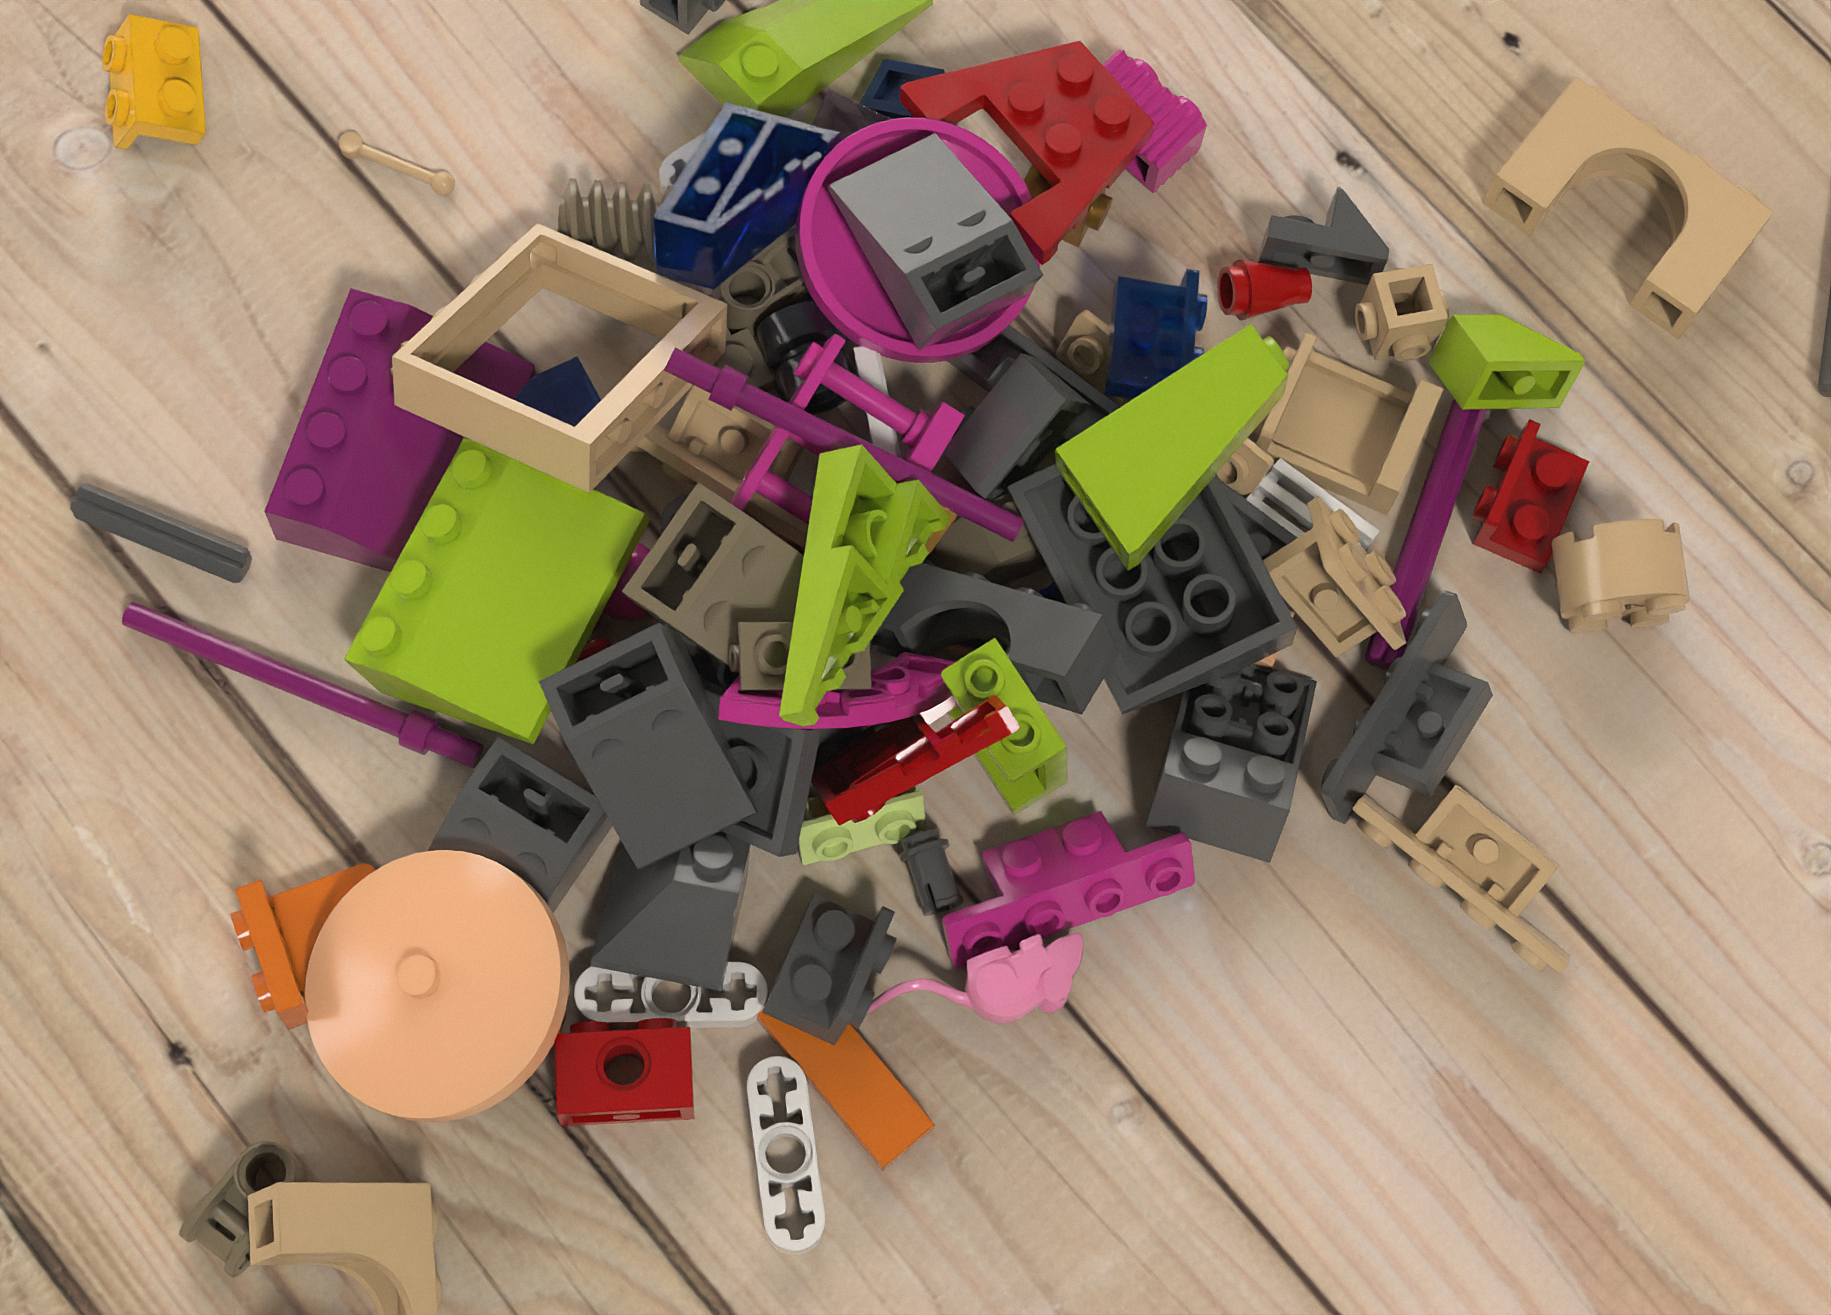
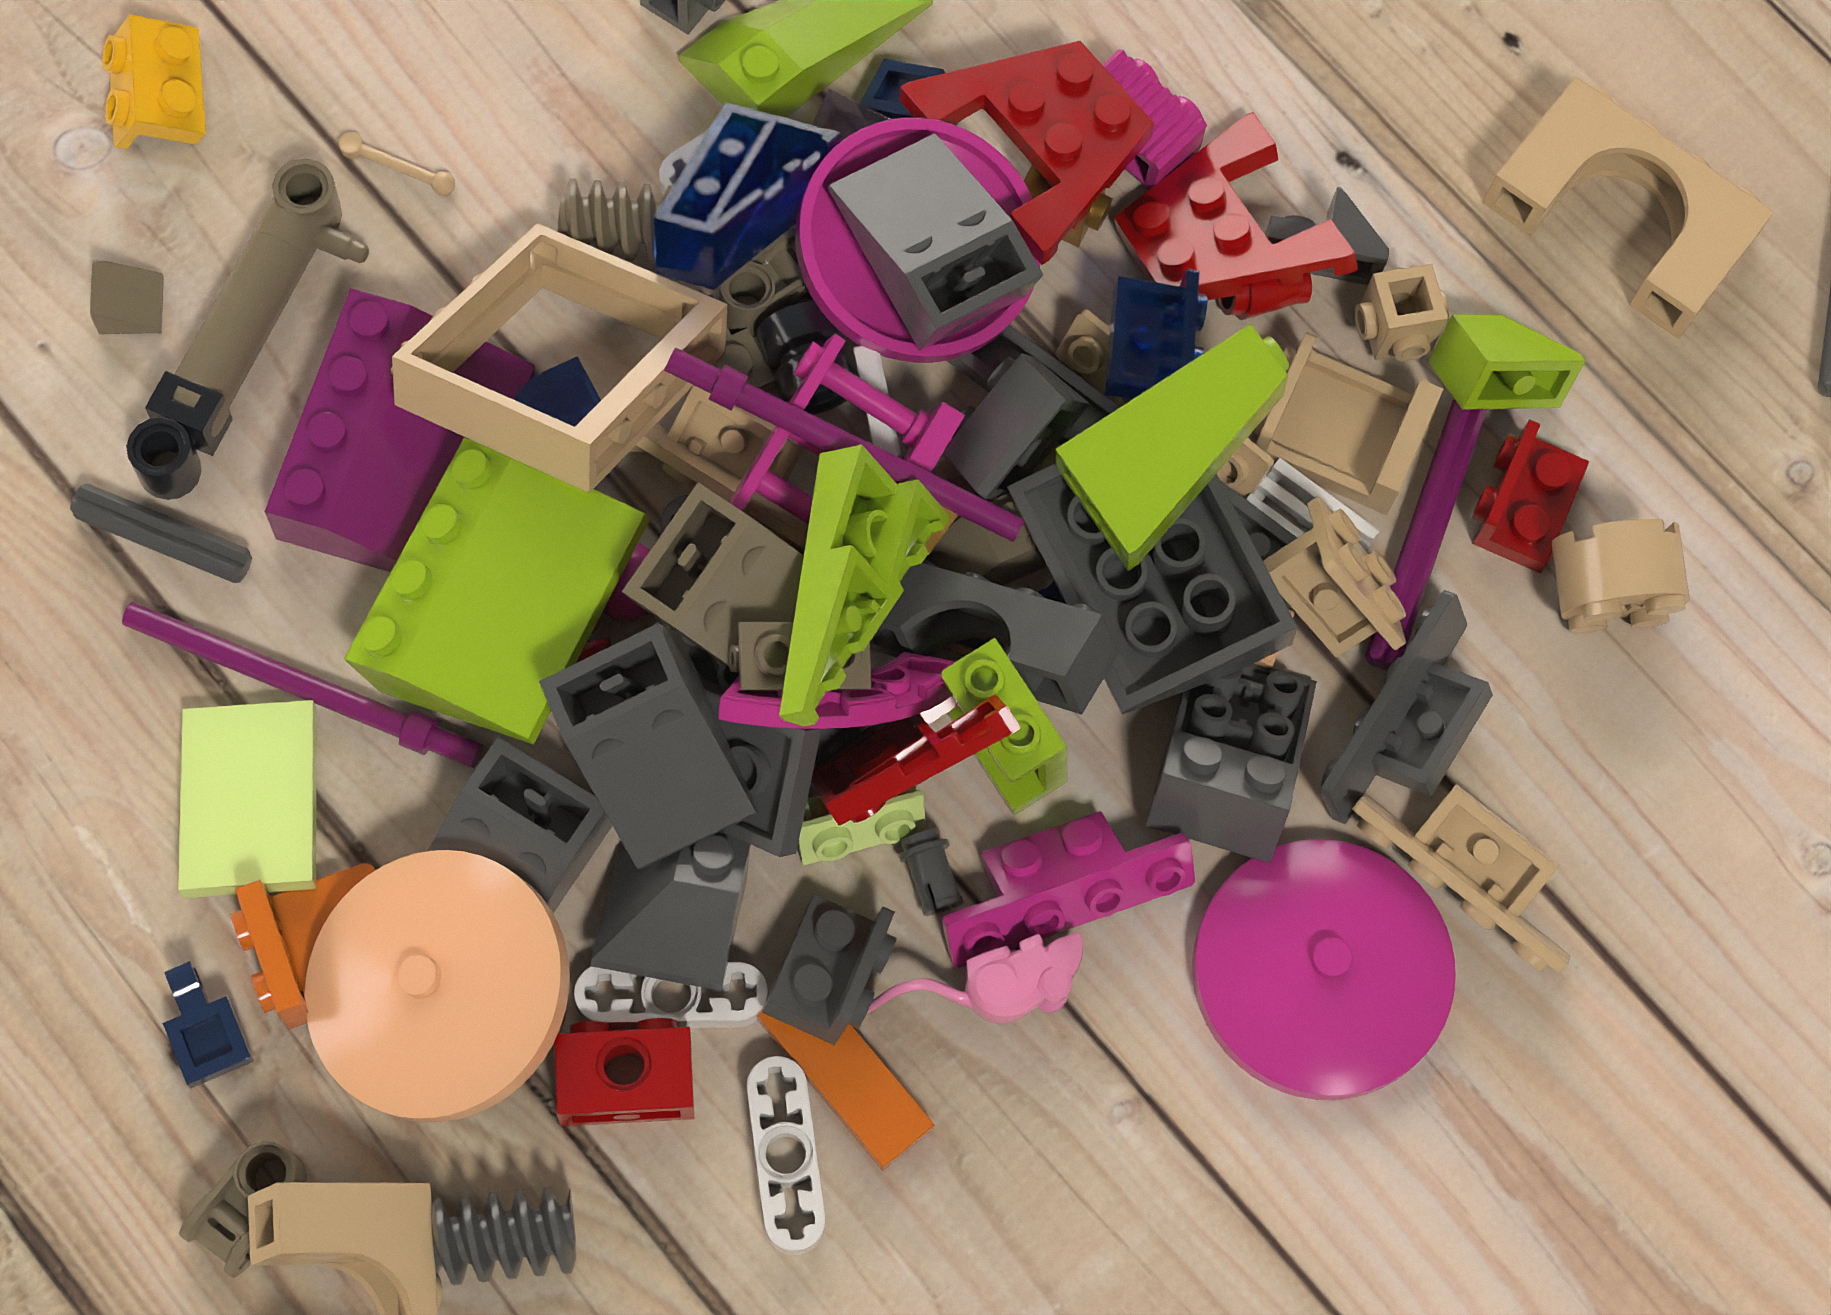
none -> dark tan slope [90,261,164,334]
none -> dark tan piece [126,158,369,500]
none -> dark blue plate [162,961,254,1088]
none -> yellowish green tile [178,700,317,899]
none -> dark grey piece [432,1187,576,1285]
none -> wing [1114,112,1358,308]
none -> dark pink dish [1192,839,1456,1100]

